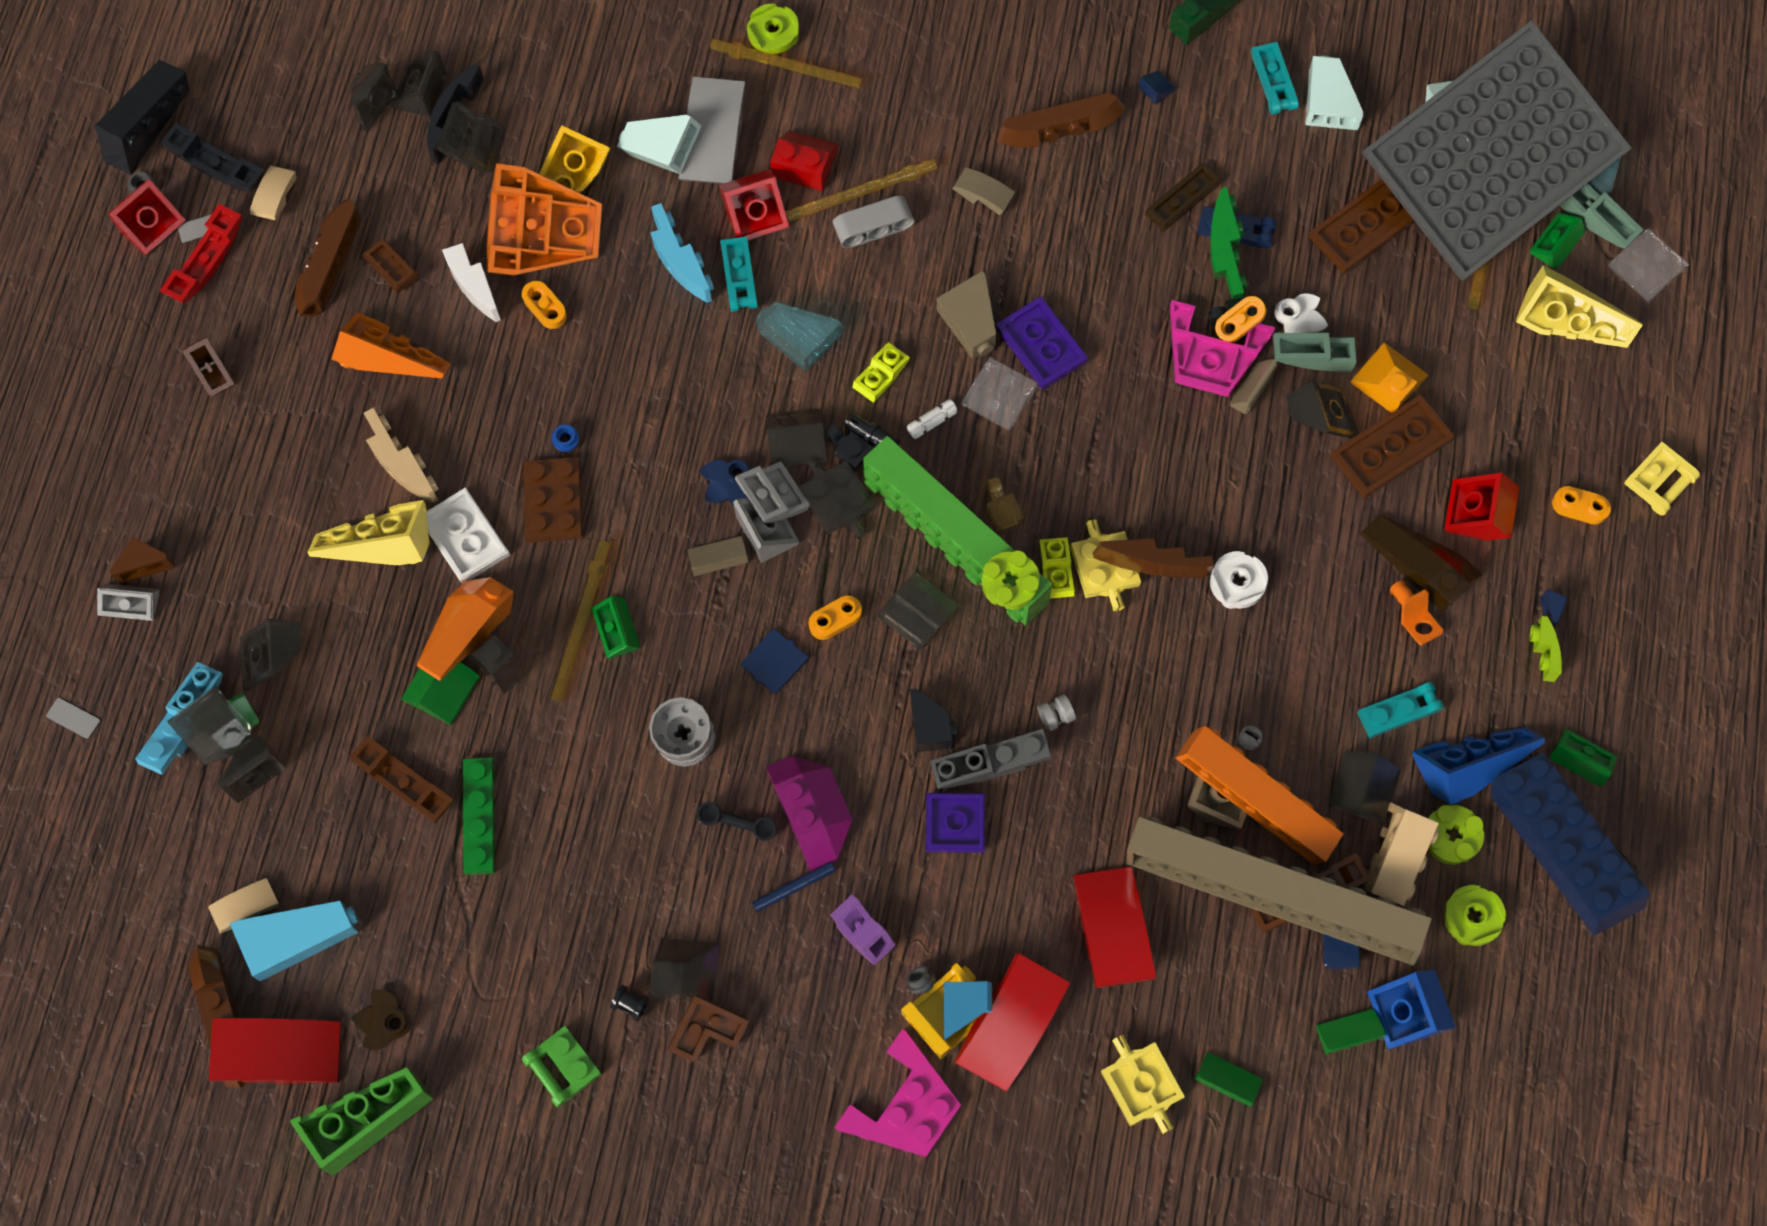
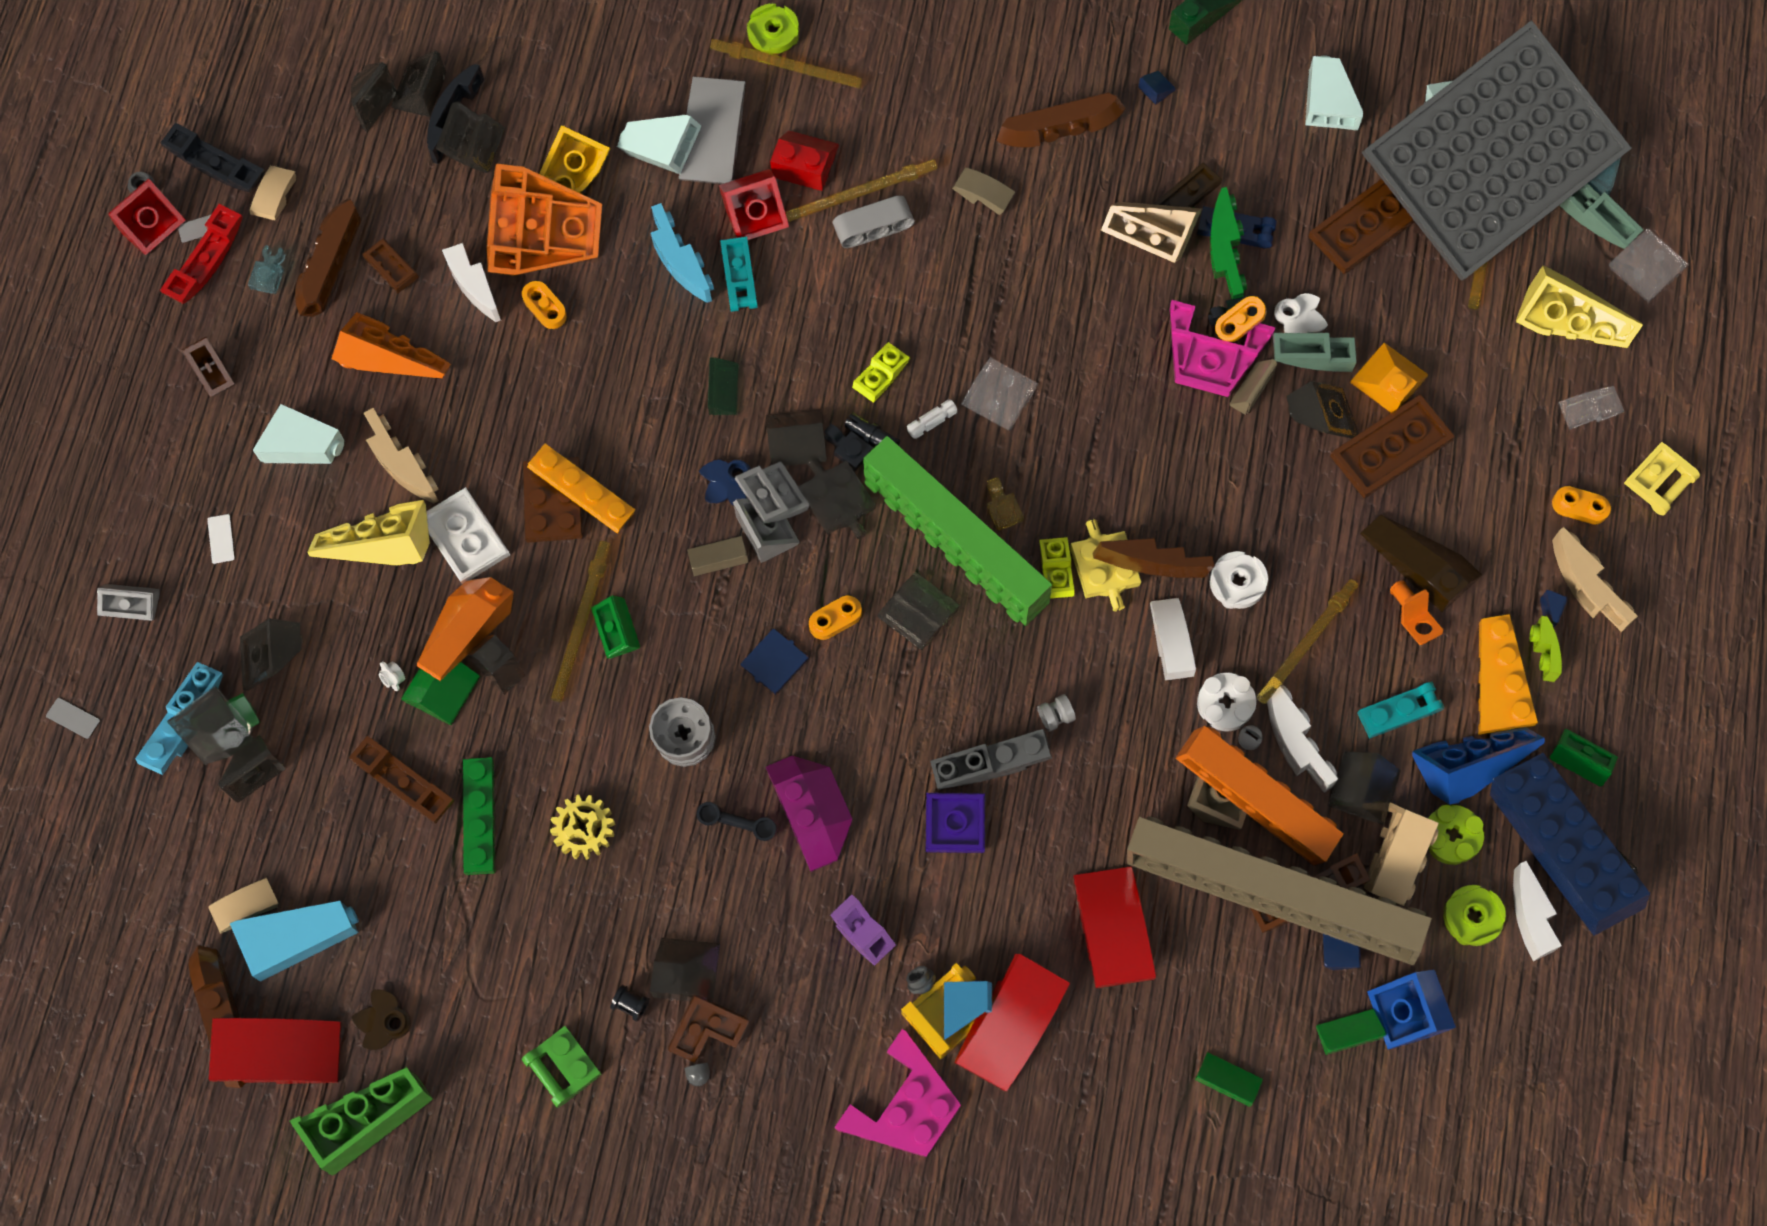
black wedge [95,59,190,175] -> none
reddish brown slope [110,537,175,585] -> none
blue plate [551,425,580,452] -> none
dark blue bar [752,861,836,912] -> none
clear light blue slope [756,302,842,372] -> none
black slope [910,688,957,752] -> none
dark tan slope [937,271,996,359] -> none
lime plate [981,551,1040,610] -> none
dark purple plate [996,296,1088,391] -> none
light yellow plate [1101,1035,1185,1134] -> none
teal plate [1251,42,1298,115] -> none
red slope [1444,473,1520,541] -> none
green slope [1529,212,1585,269] -> none
none -> white sticker [208,514,234,564]
none -> clear light blue plate [248,245,285,294]
none -> light aqua slope [253,404,345,464]
none -> white plate [379,661,405,691]
none -> light orange plate [527,443,635,534]
none -> light yellow gear [550,795,615,859]
none -> dark grey hinge [684,1063,710,1086]
none -> clear green slope [708,357,739,415]
none -> tan wedge [1101,202,1202,263]
none -> white slope [1150,598,1196,680]
none -> white plate [1197,673,1256,731]
none -> clear yellow bar [1257,579,1358,704]
none -> white slope [1267,680,1338,793]
none -> light orange wing [1478,614,1538,735]
none -> white slope [1513,861,1562,962]
none -> tan slope [1552,527,1638,632]
none -> clear slope [1558,386,1624,430]

